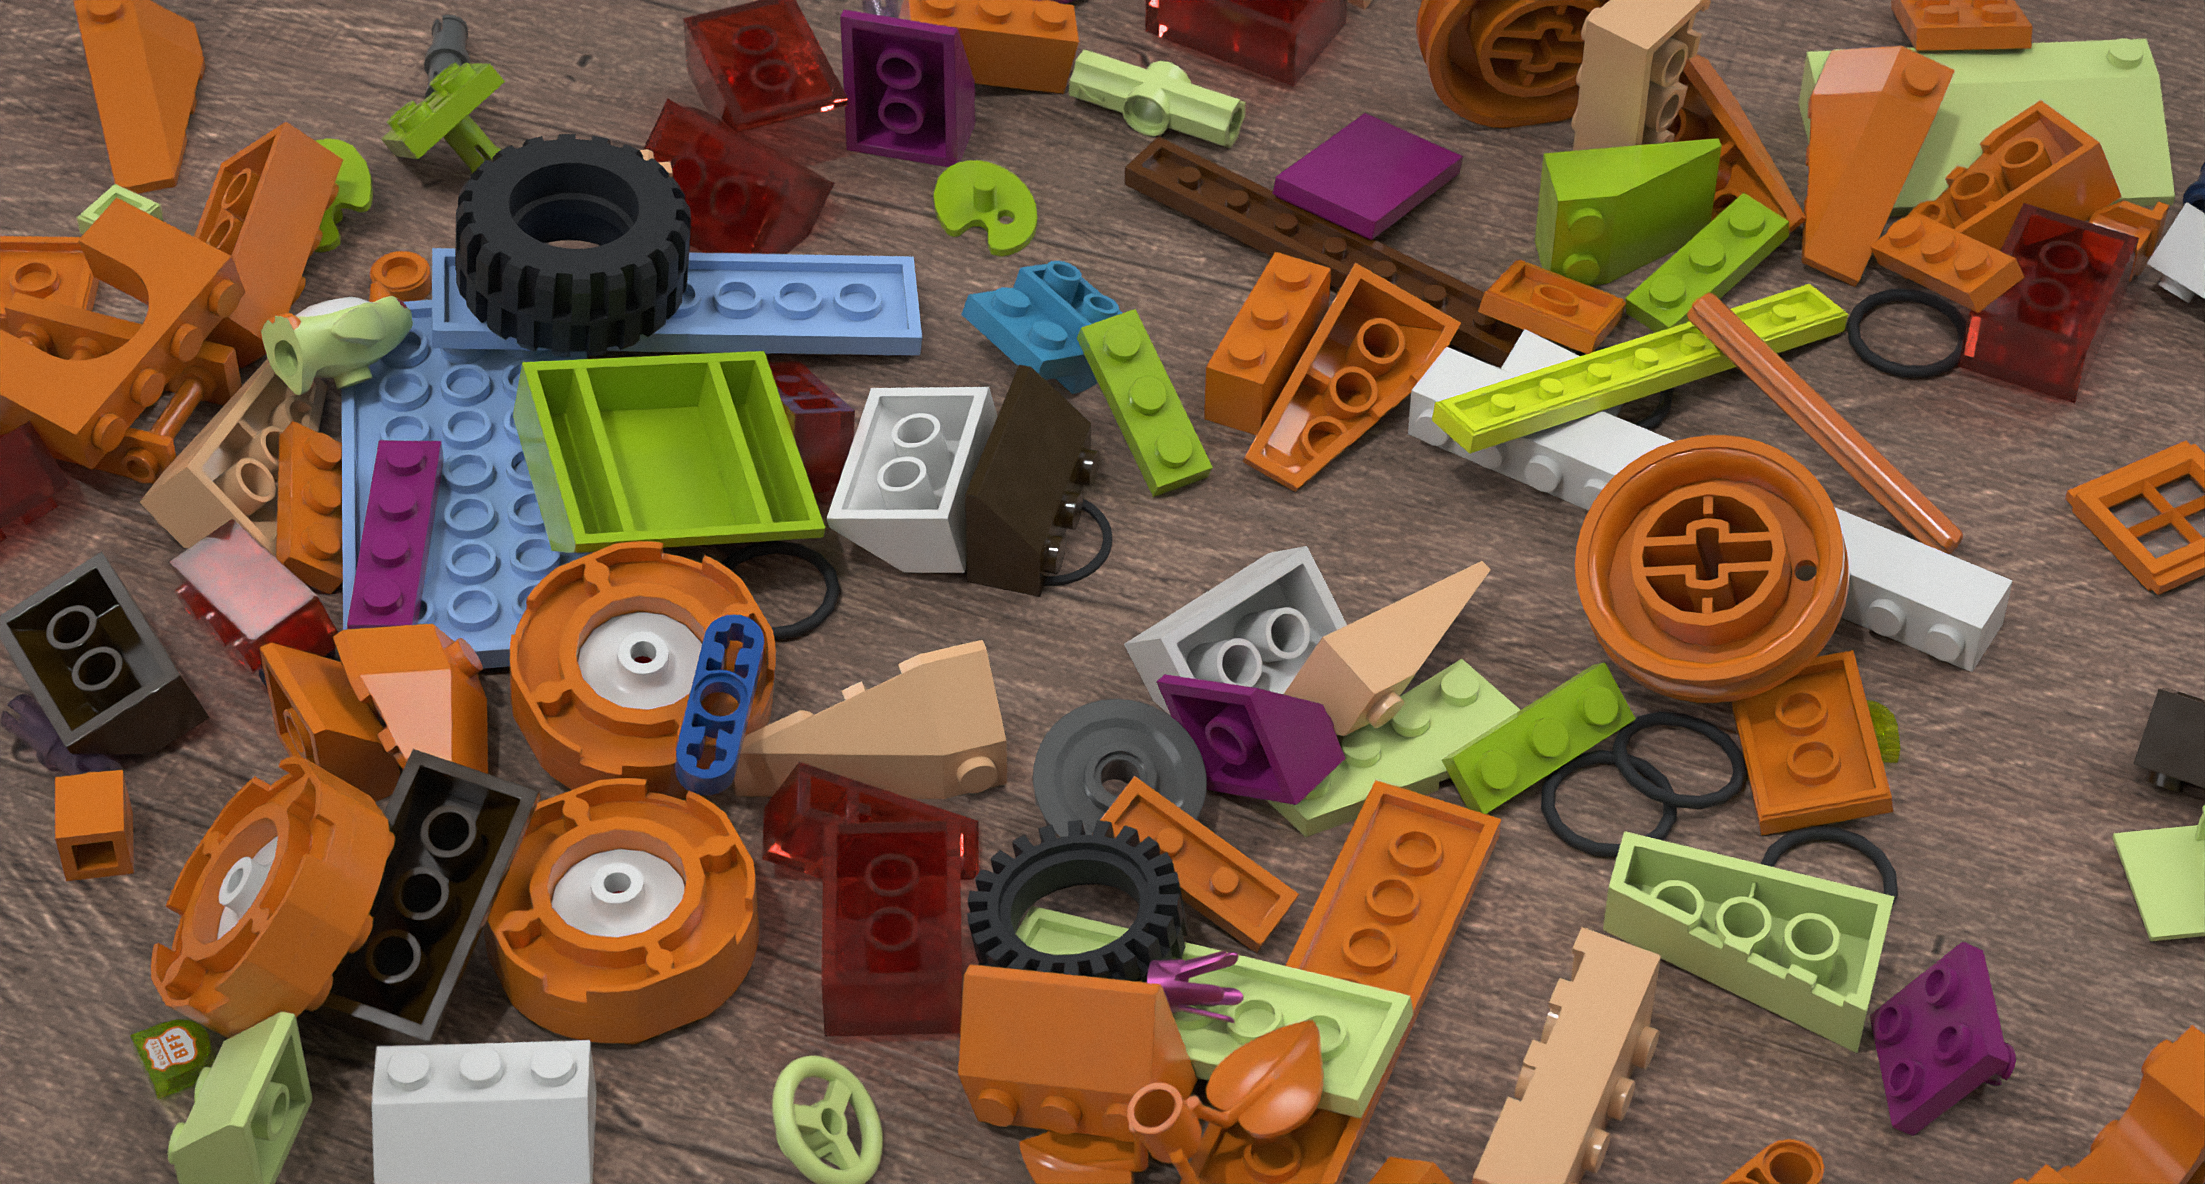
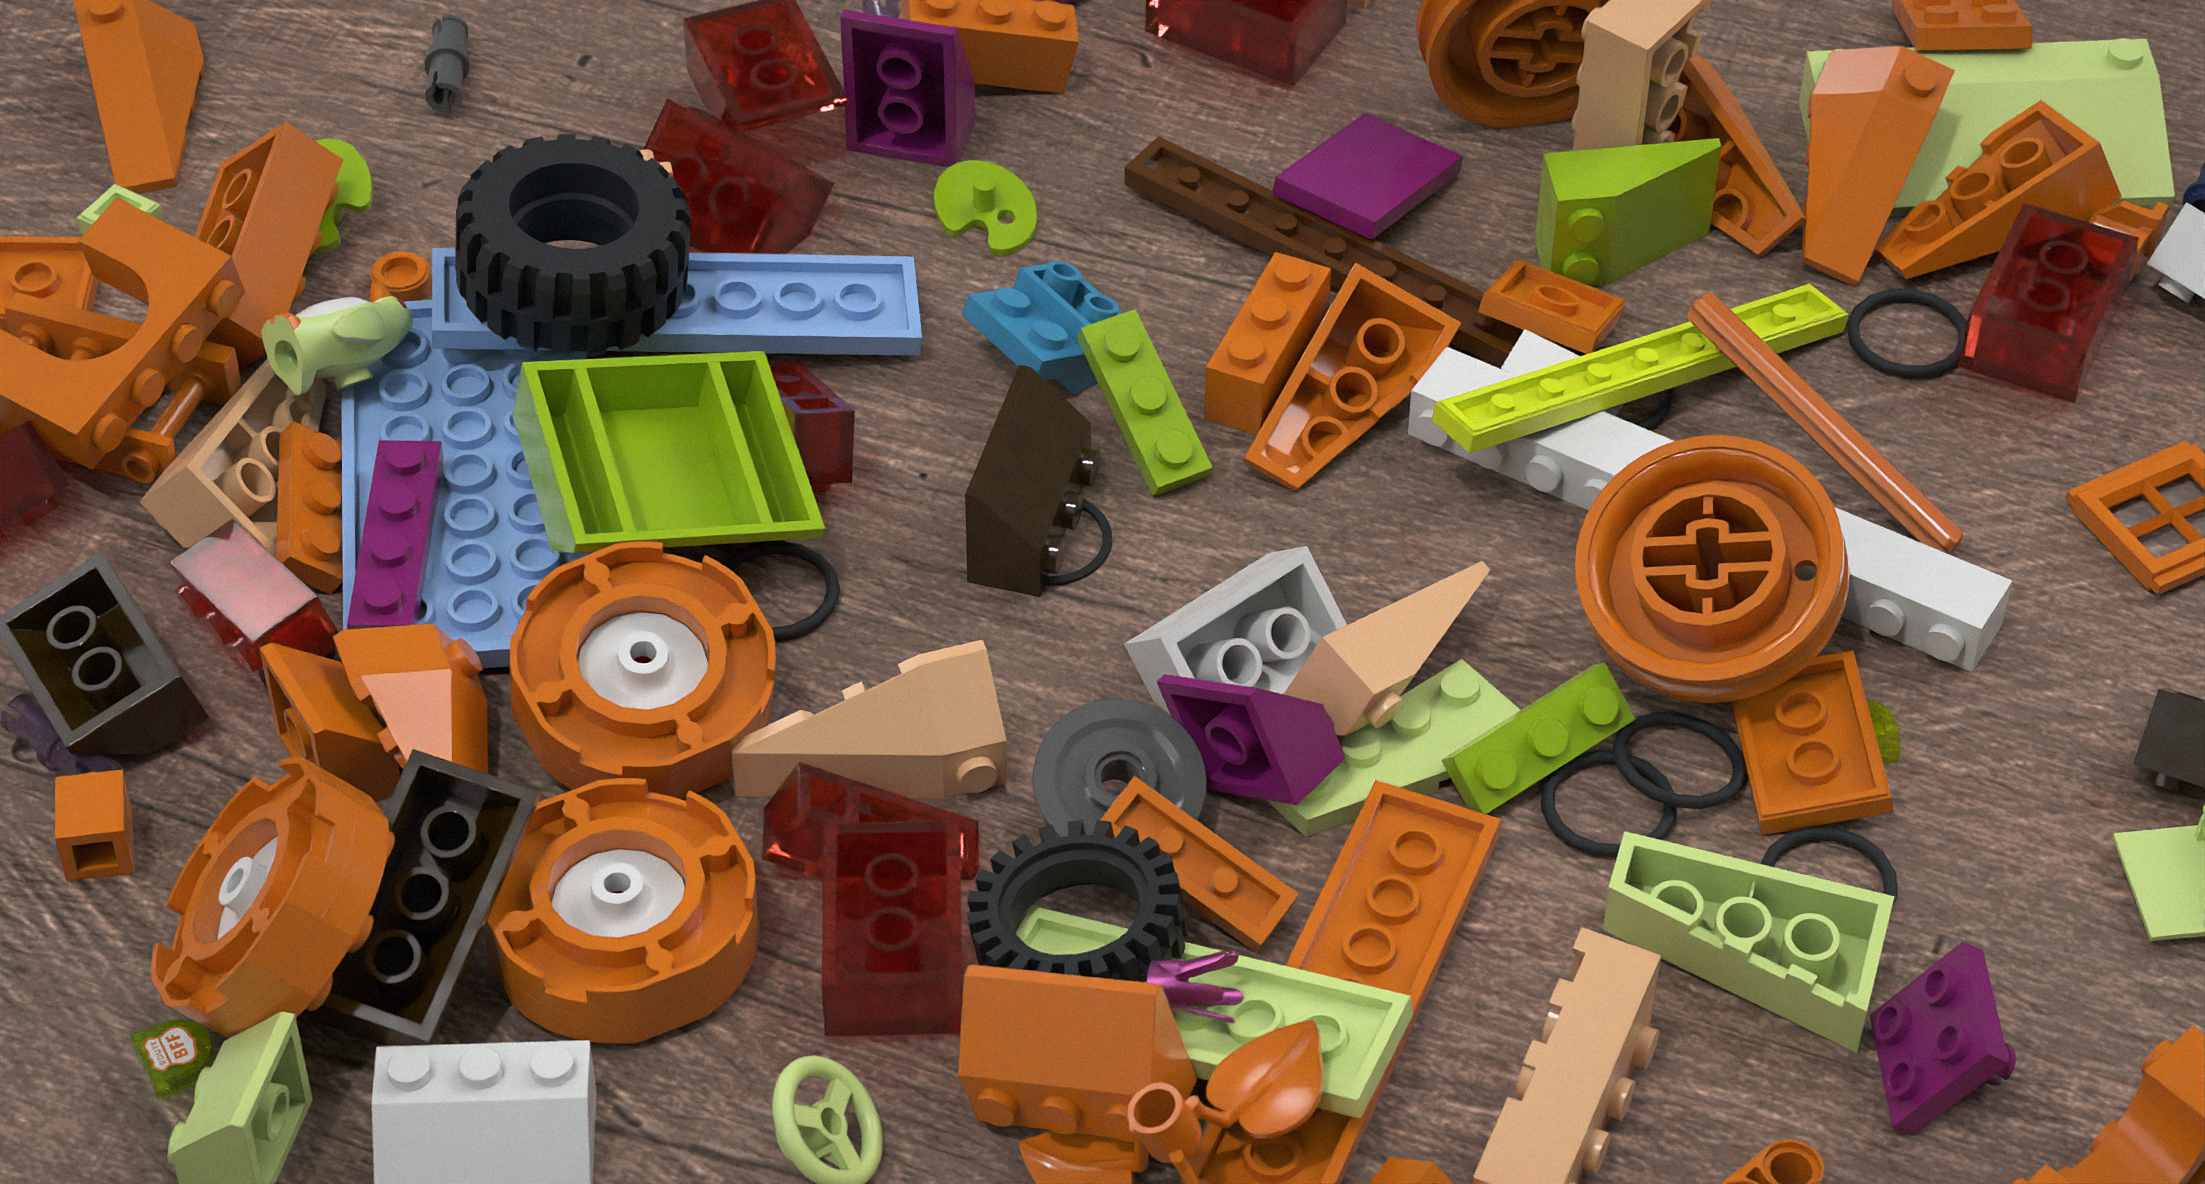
lime plate [381,62,505,173] -> none
blue beam [675,615,764,795] -> none
white slope [826,387,997,573] -> none
yellowish green piece [1069,49,1246,148] -> none
lime plate [1625,193,1789,332] -> none
orange plate [1870,212,2024,313] -> none

